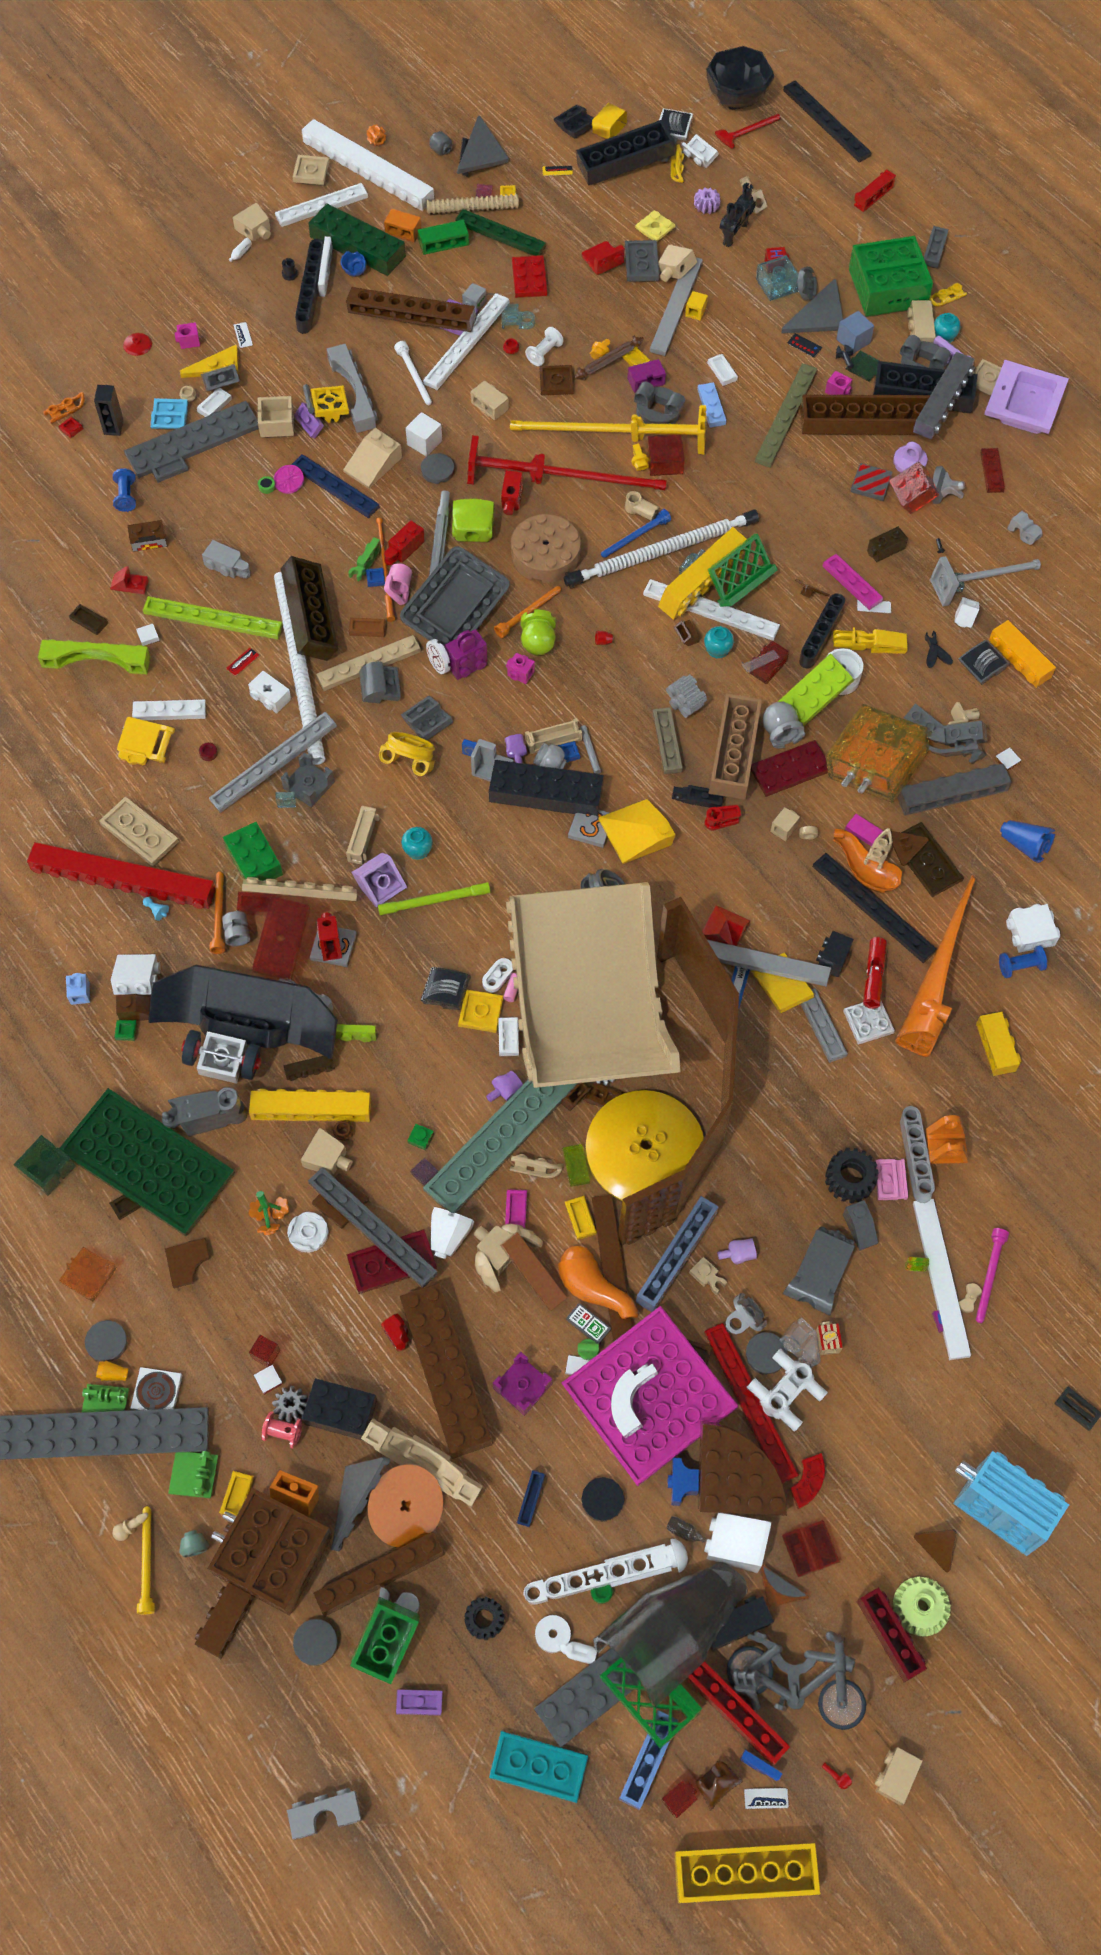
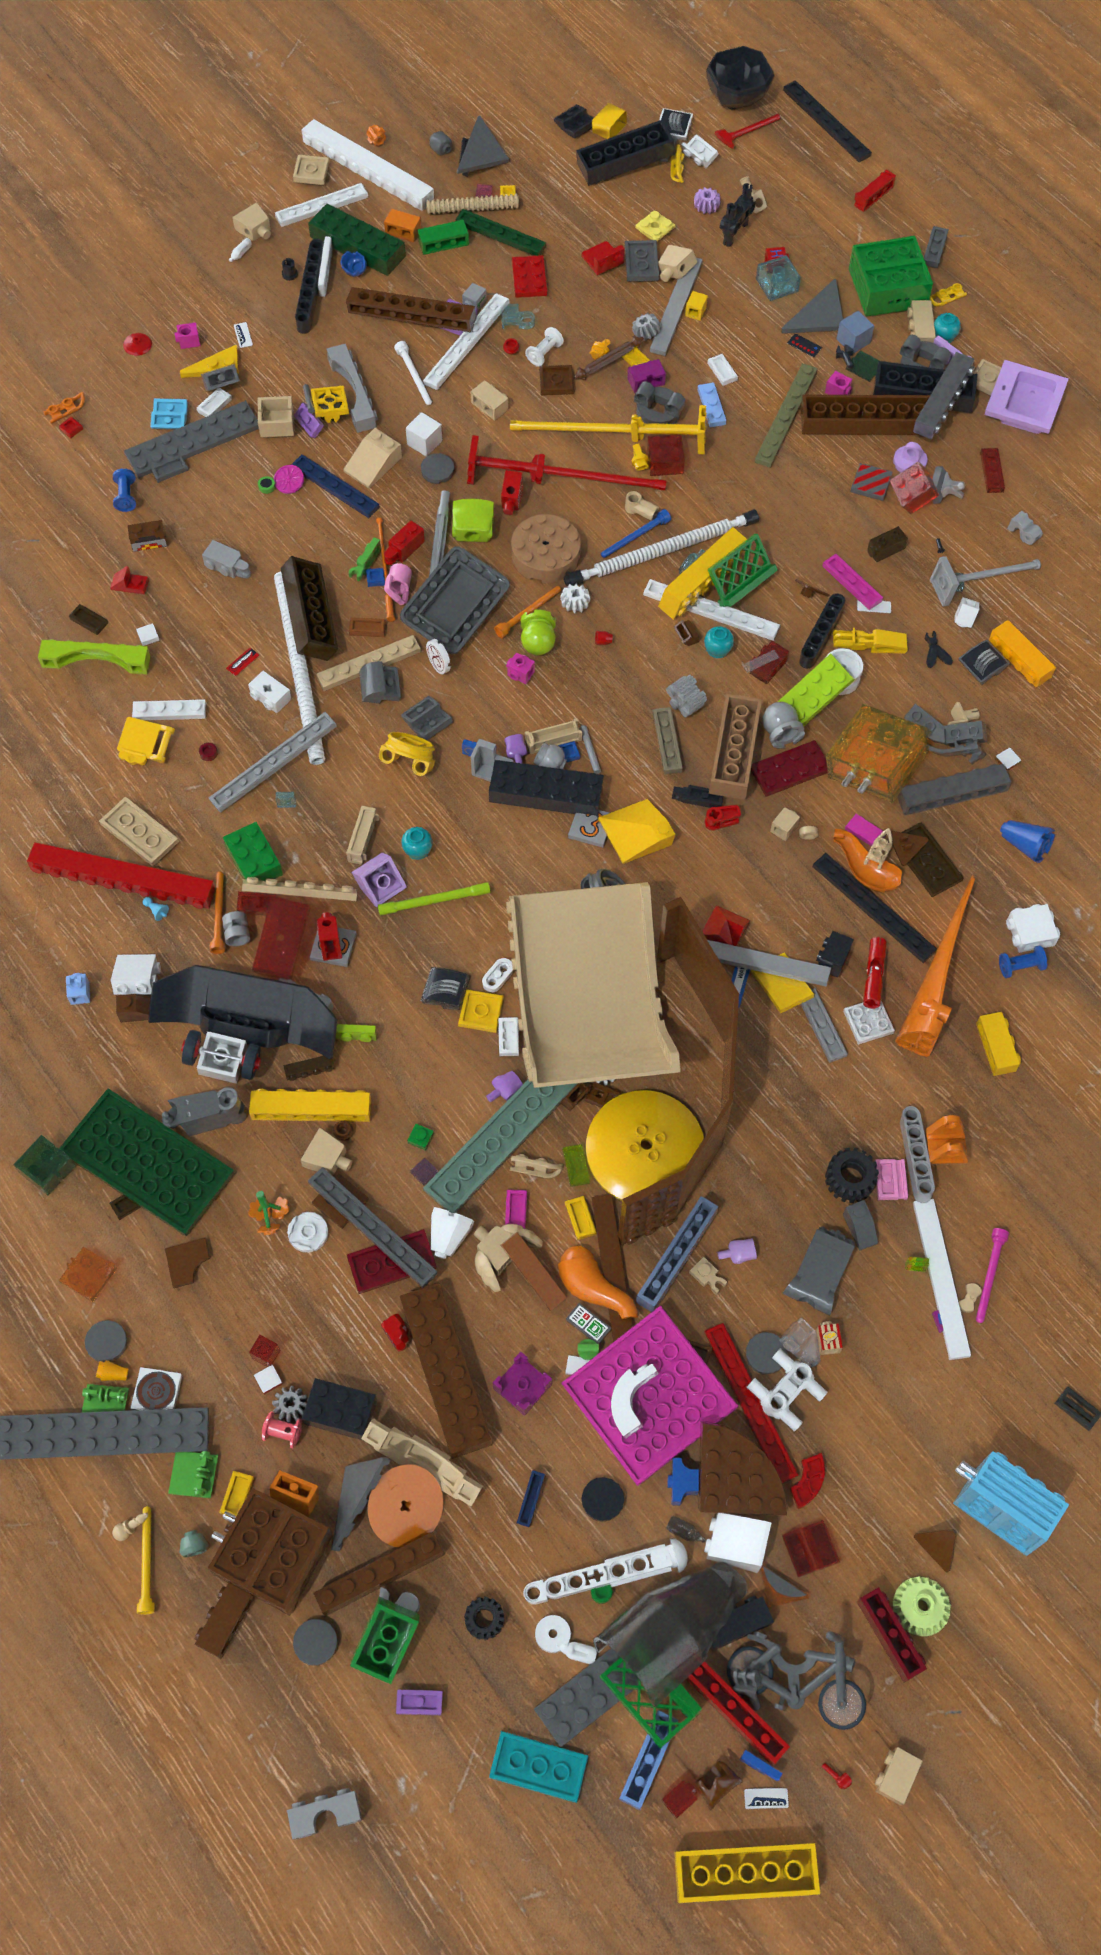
black brick [94,385,124,436] -> none
green tile [114,1020,137,1041] -> none
lime tile [143,596,283,639] -> none
tan plate [179,386,196,402] -> none
dark grey panel [281,752,335,808] -> none
magenta brick [445,629,488,680] -> none
bright pink axle [503,973,518,1002] -> none
sticker [542,165,573,176] -> none
light grey tile [726,1293,767,1334] -> none
dark grey tile [798,267,817,301] -> none
none -> white gear [561,583,590,614]
none -> light grey gear [632,313,660,341]

